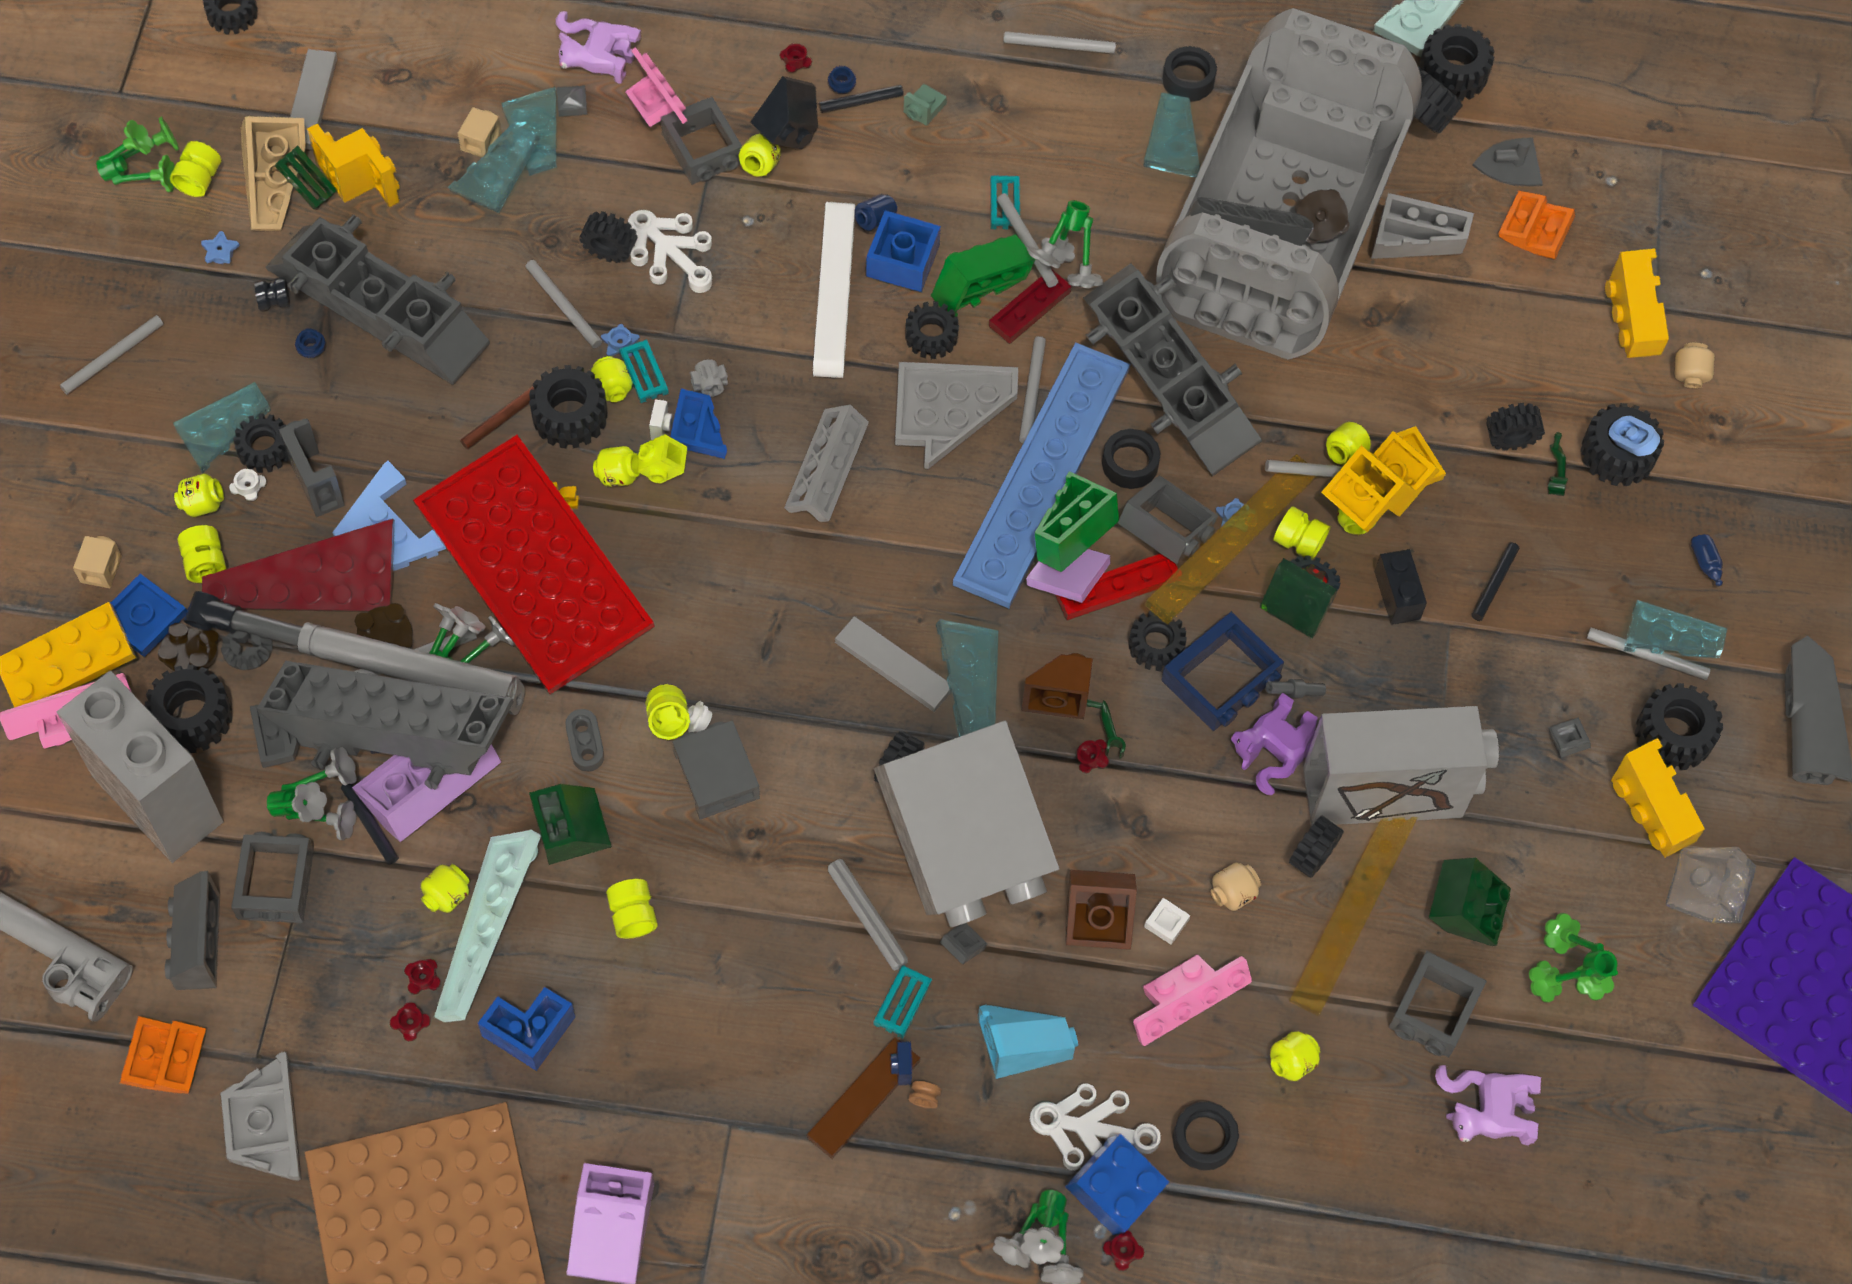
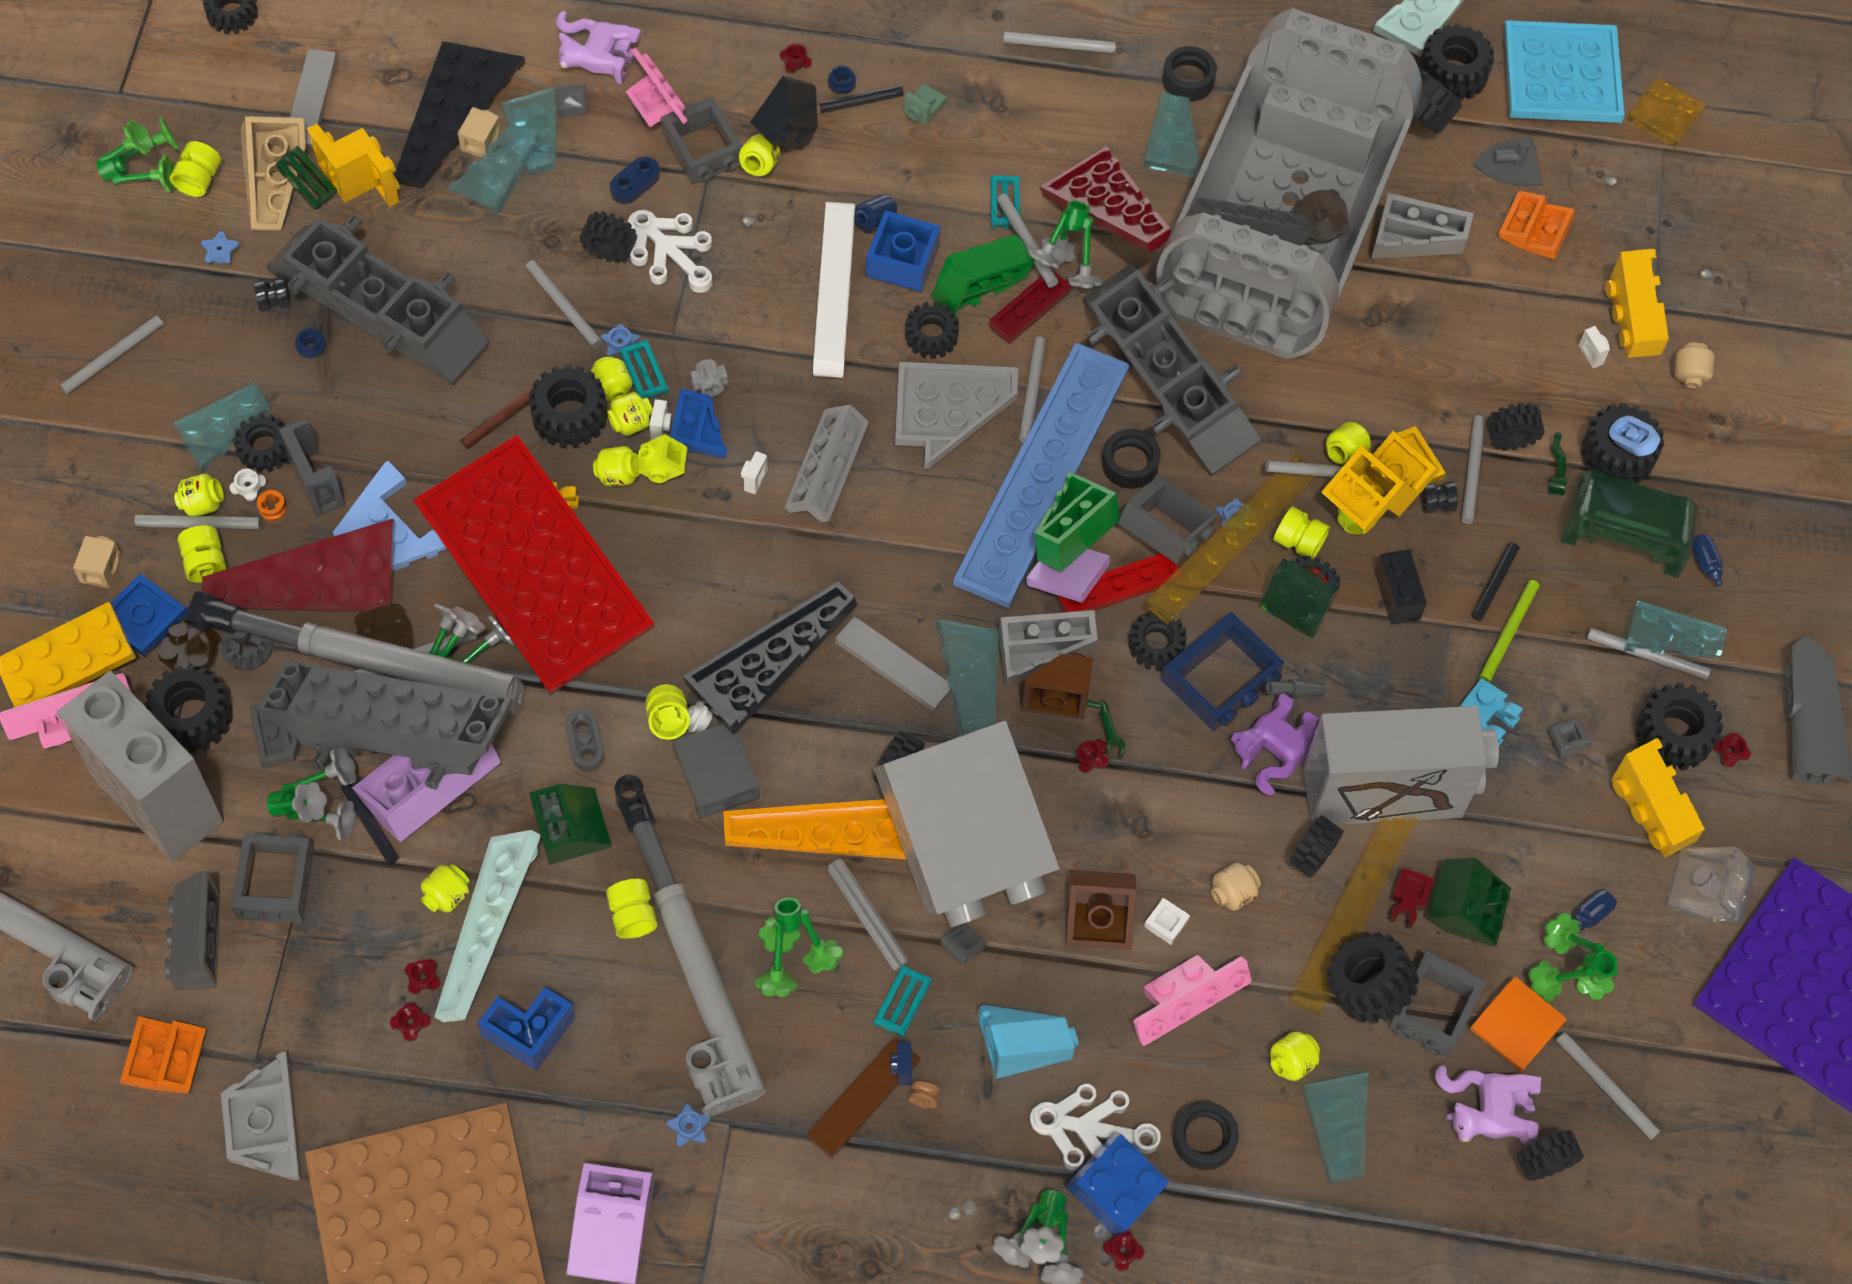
none -> light grey bar [135,515,261,529]
none -> orange bush [257,490,287,521]
none -> black wing [394,41,525,189]
none -> neon yellow head [606,392,653,437]
none -> dark blue plate [610,157,660,204]
none -> light grey piece [614,775,767,1117]
none -> medium blue plate [667,1104,710,1147]
none -> black wing [683,581,857,735]
none -> light orange wing [723,799,906,860]
none -> white plate [741,451,768,495]
none -> bright green plant [755,897,844,997]
none -> light grey wedge [998,610,1098,688]
none -> dark red wing [1040,145,1171,253]
none -> clear light blue wing [1303,1072,1369,1185]
none -> black tyre [1327,932,1419,1024]
none -> dark red plate [1390,867,1434,929]
none -> black wheel [1421,481,1458,513]
none -> medium azure plate [1460,678,1523,747]
none -> light grey bar [1461,415,1485,524]
none -> orange slope [1469,976,1567,1073]
none -> lime bar [1479,580,1540,683]
none -> medium azure plate [1504,20,1625,123]
none -> black tyre [1516,1130,1584,1181]
none -> light grey bar [1556,1032,1661,1140]
none -> clear green windscreen [1560,469,1698,578]
none -> dark blue piece [1572,889,1617,930]
none -> white plate [1578,326,1610,368]
none -> clear yellow plate [1627,77,1706,148]
none -> dark red plate [1713,733,1751,767]

